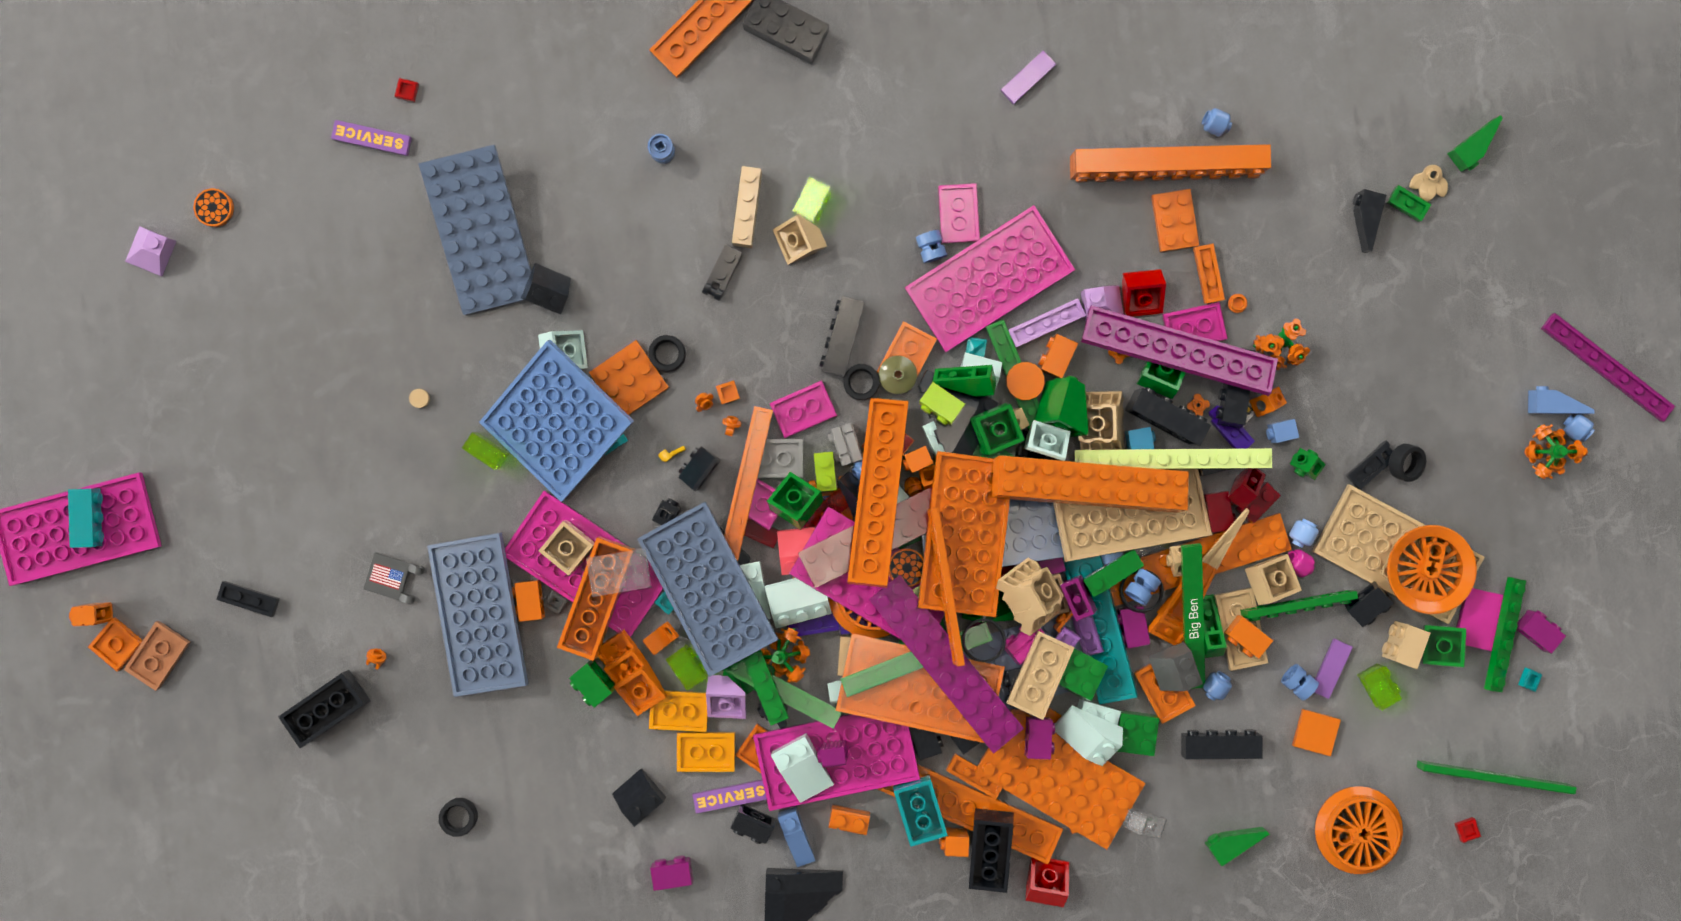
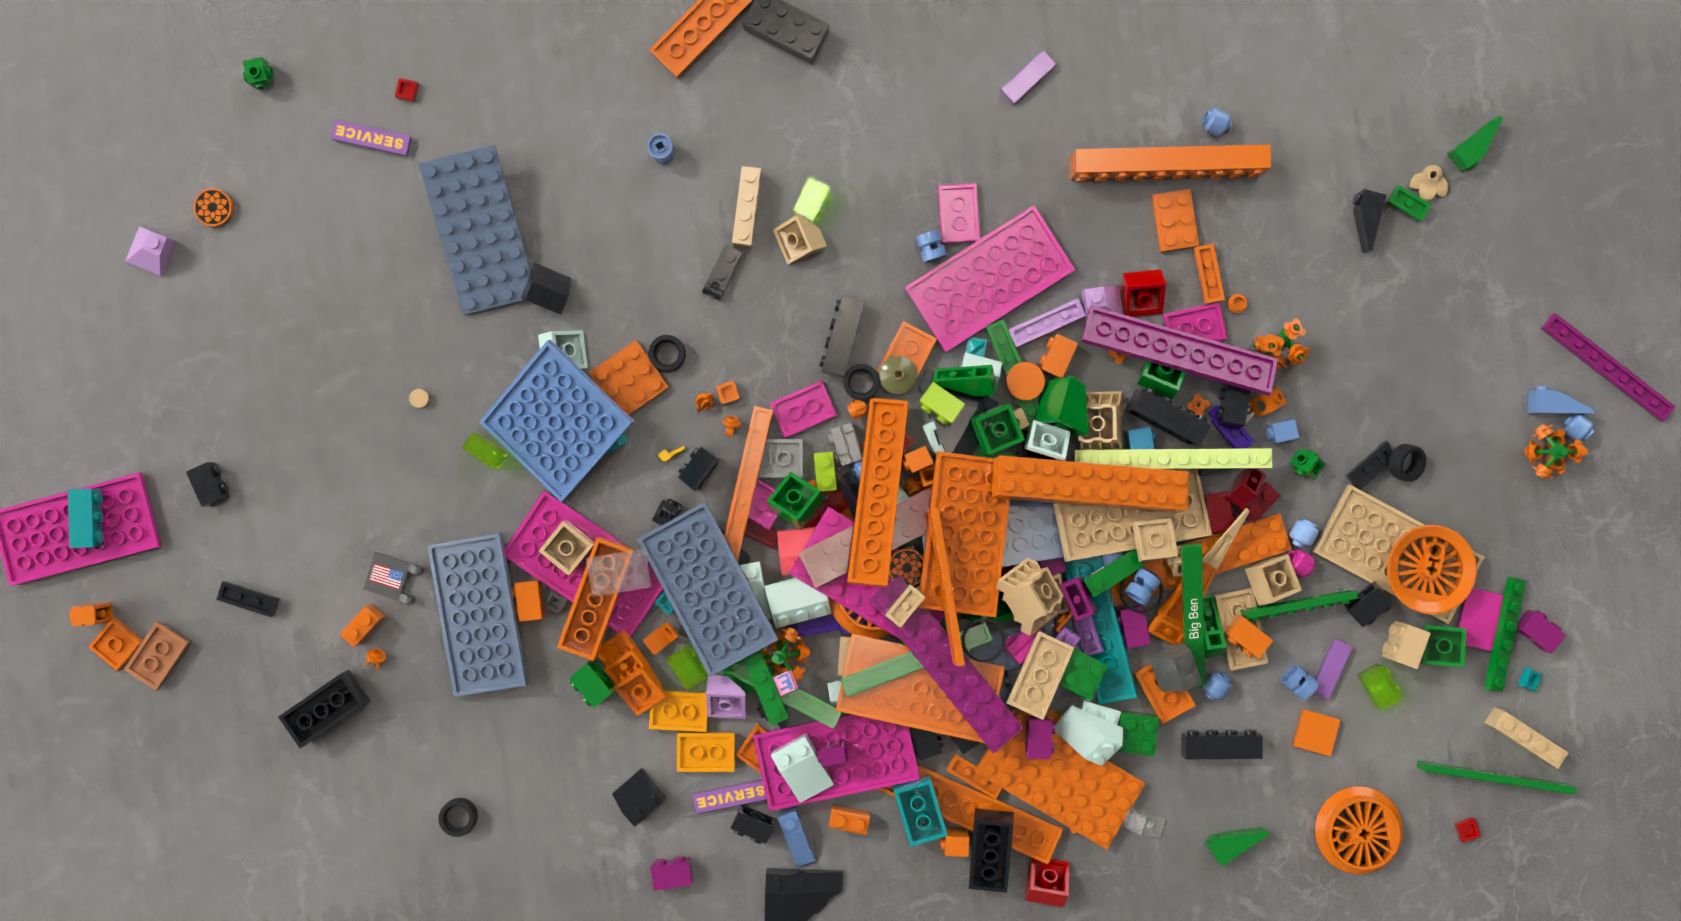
none -> black brick [186,462,230,507]
none -> green brick [243,57,274,90]
none -> orange brick [339,604,386,648]
none -> tile [773,670,799,696]
none -> orange plate [847,400,867,419]
none -> tan plate [885,584,925,628]
none -> tan plate [1132,518,1178,562]
none -> tan brick [1484,707,1568,769]

